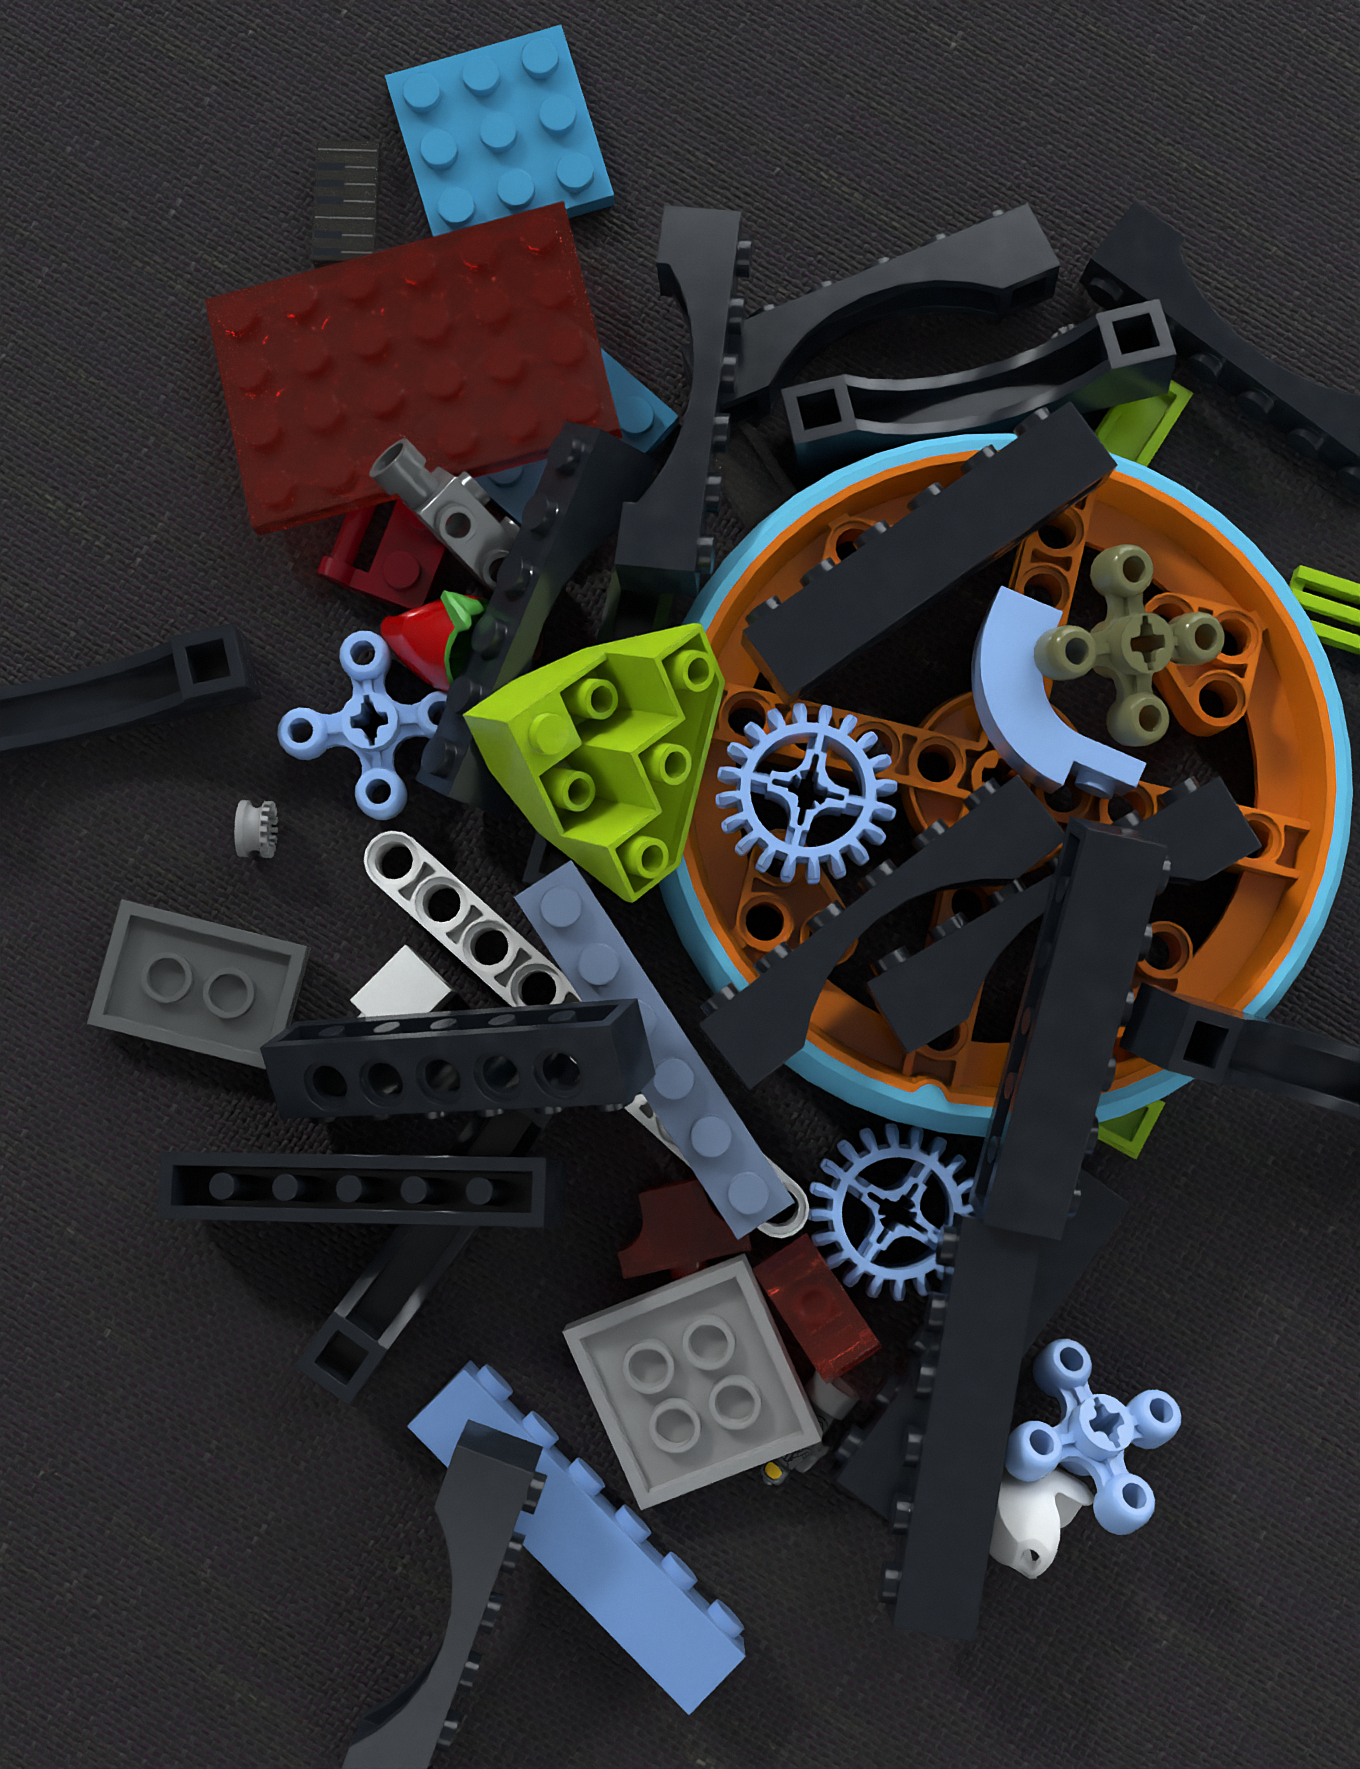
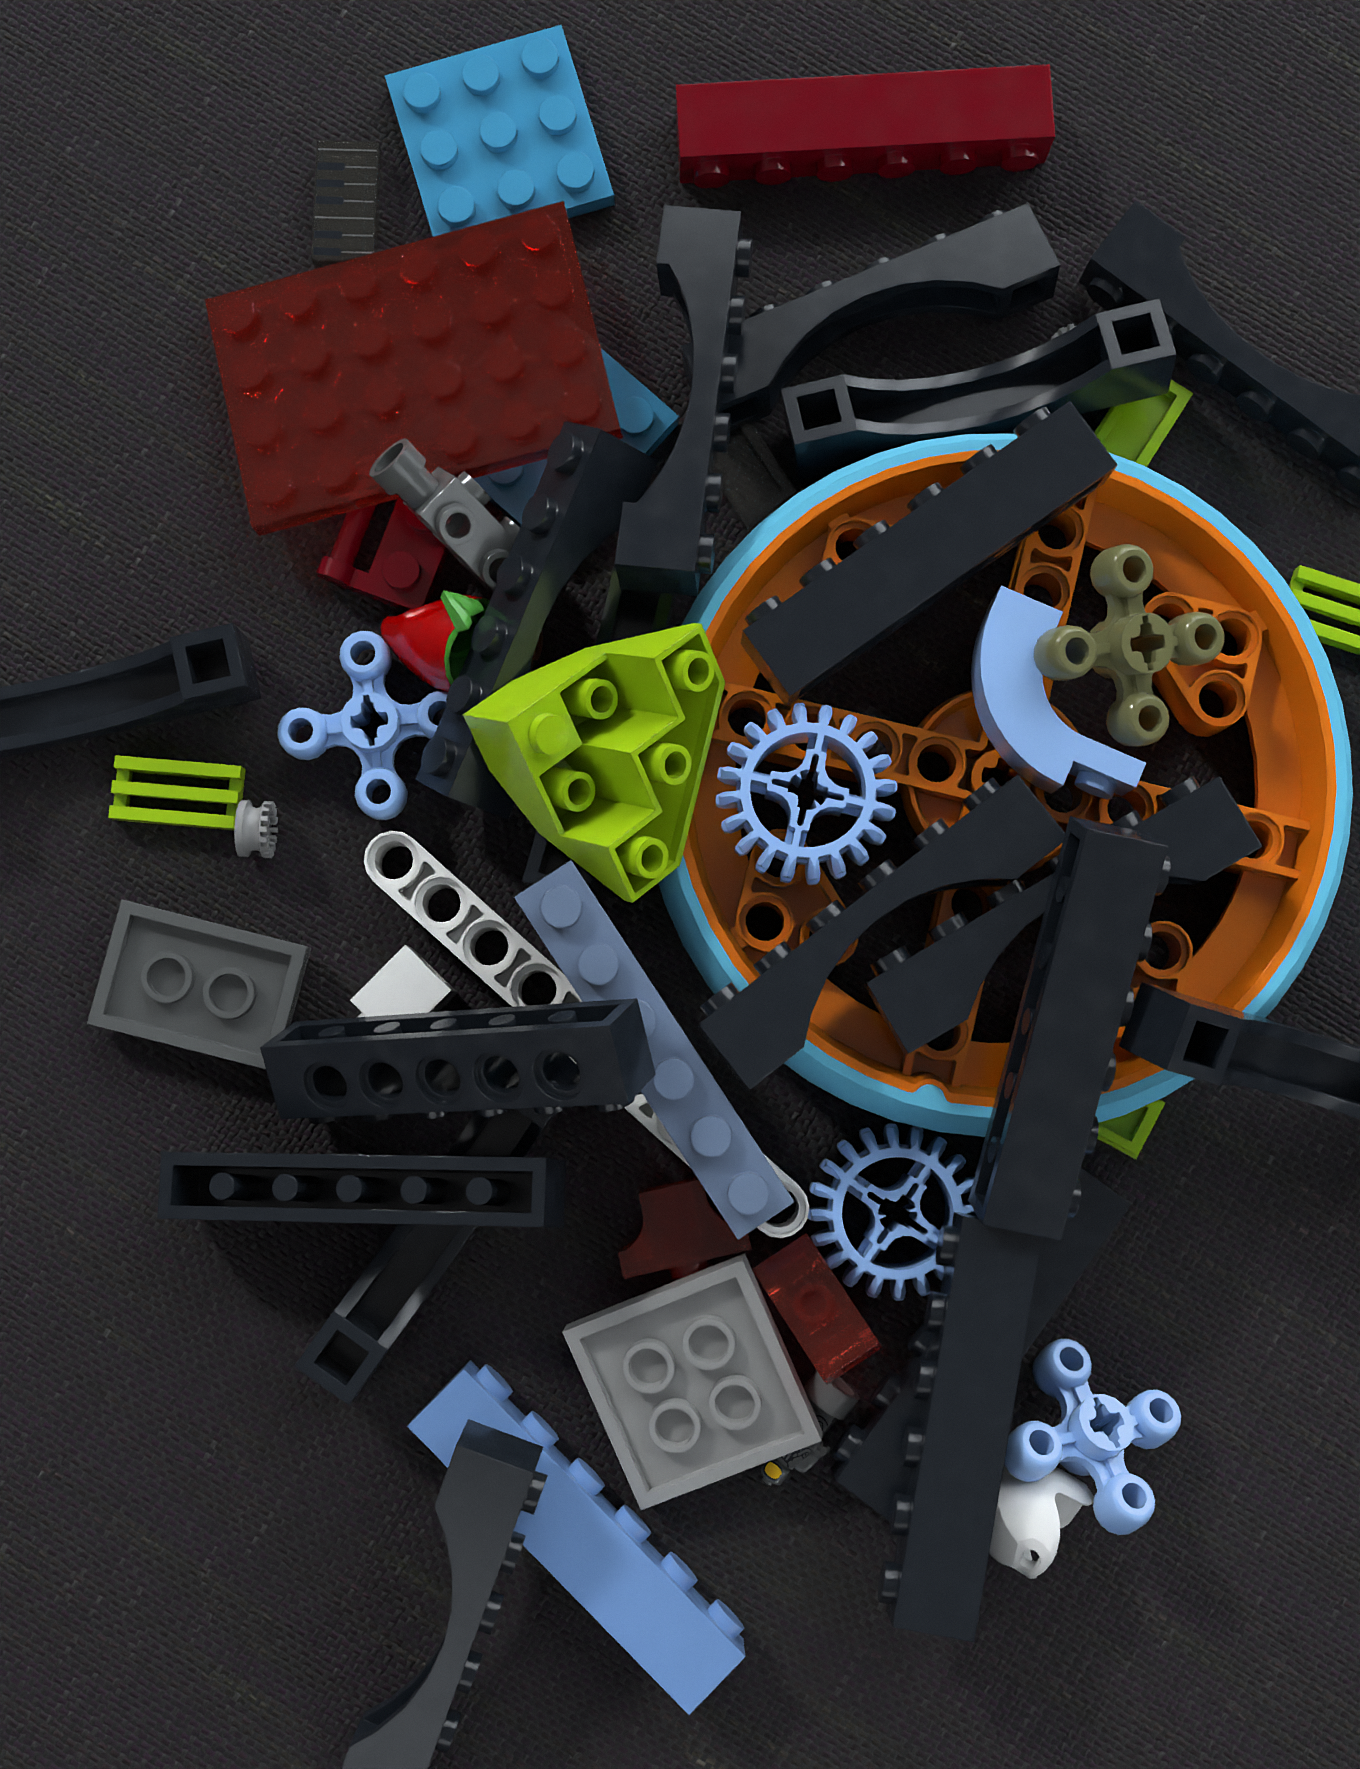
none -> lime tile [108,755,246,831]
none -> dark red brick [676,64,1055,188]

